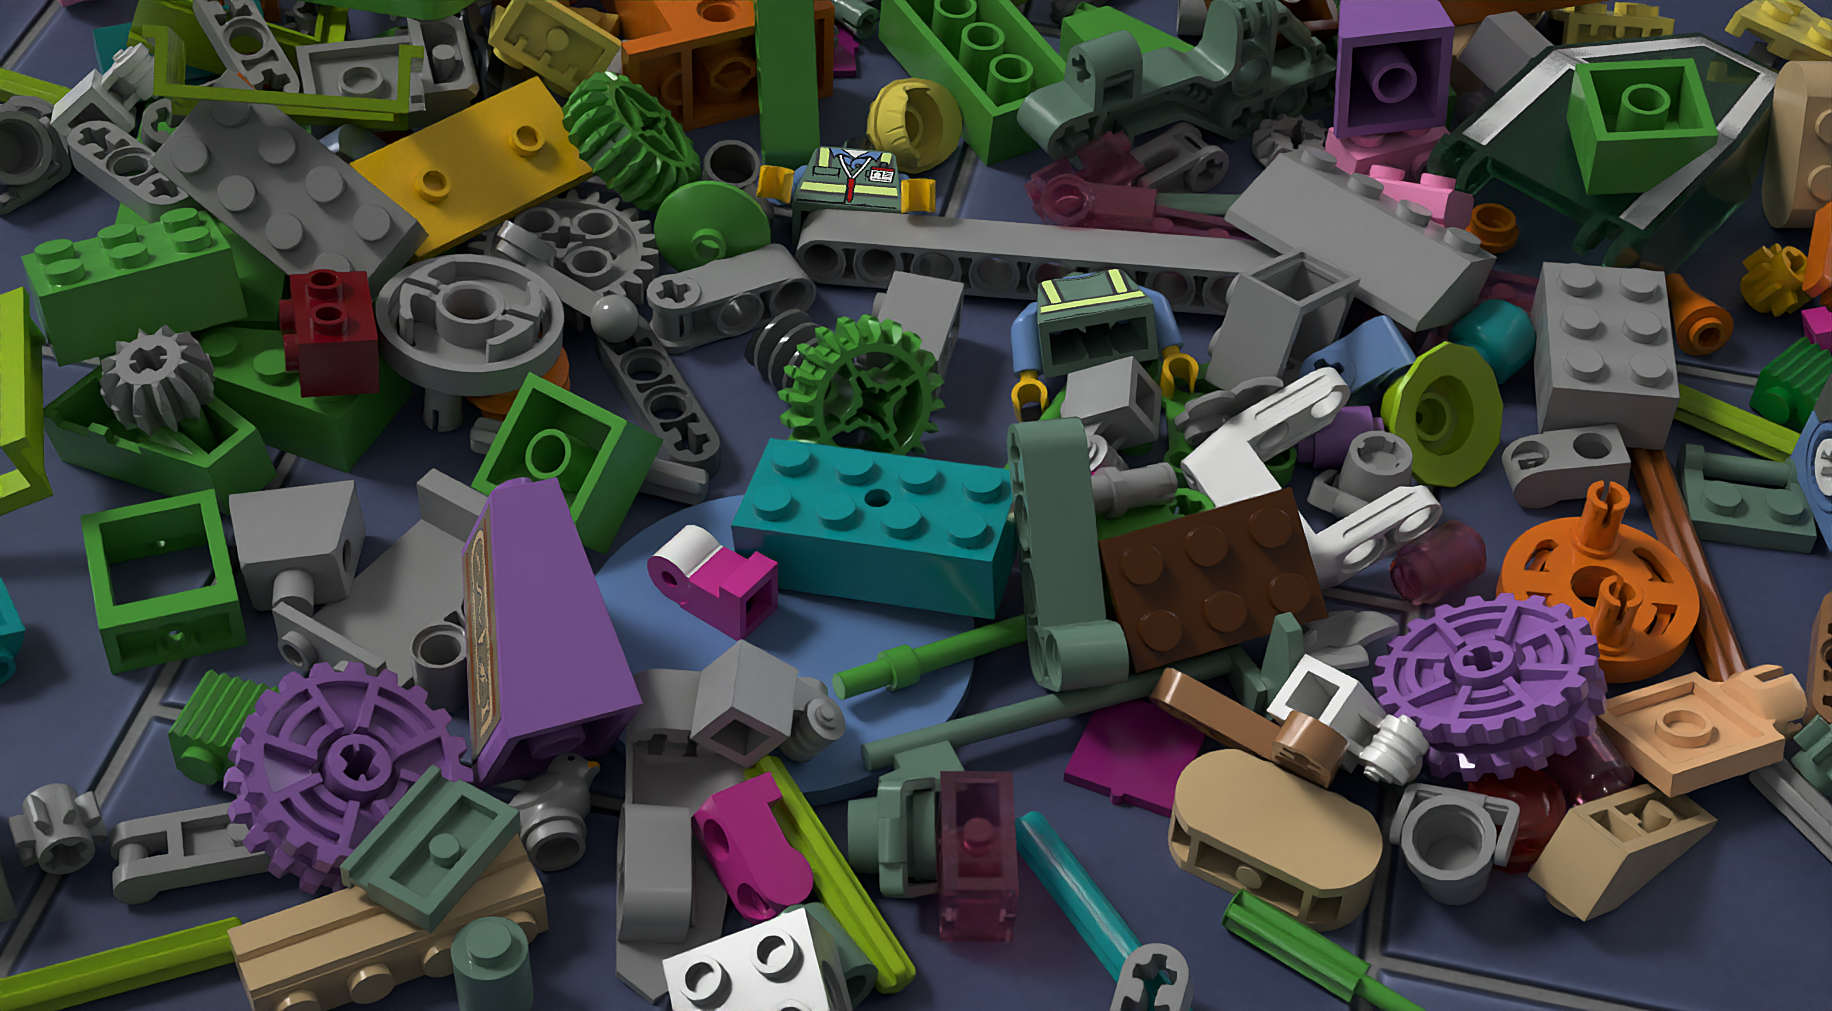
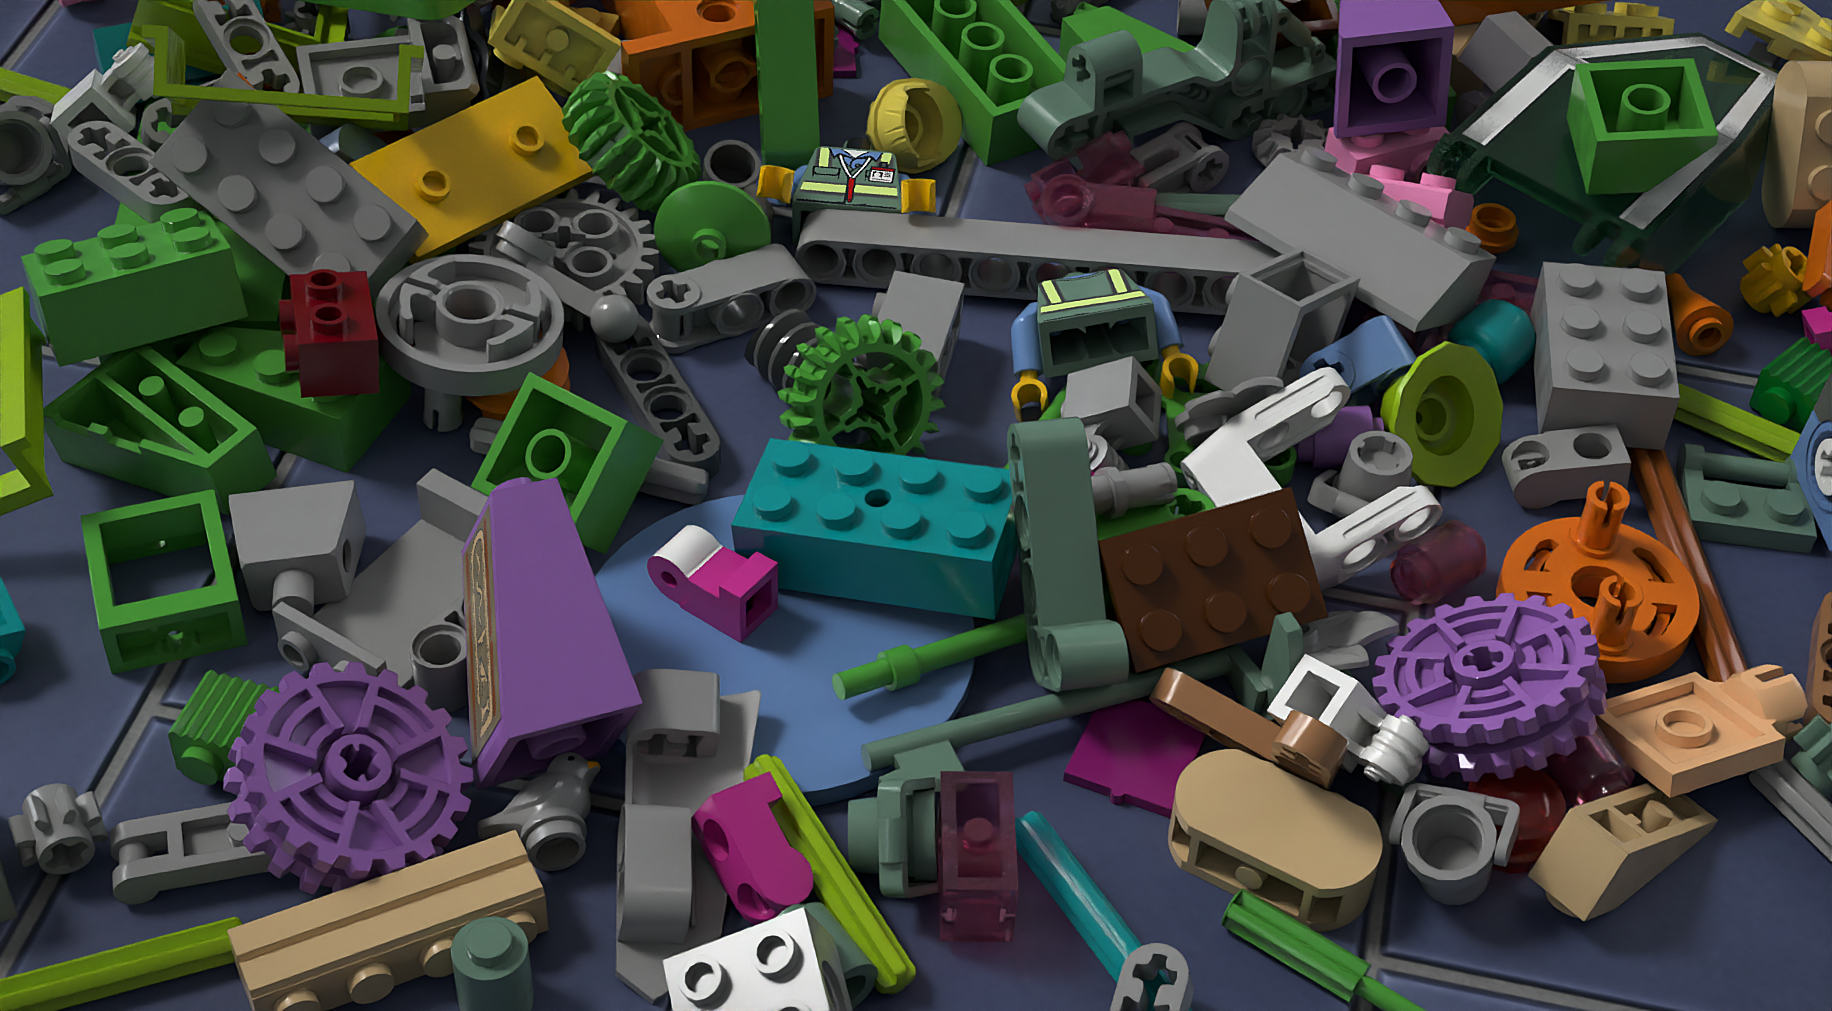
light grey gear [99,325,216,437] -> none
sand green plate [340,765,521,933] -> none
light grey brick [690,639,846,768] -> none

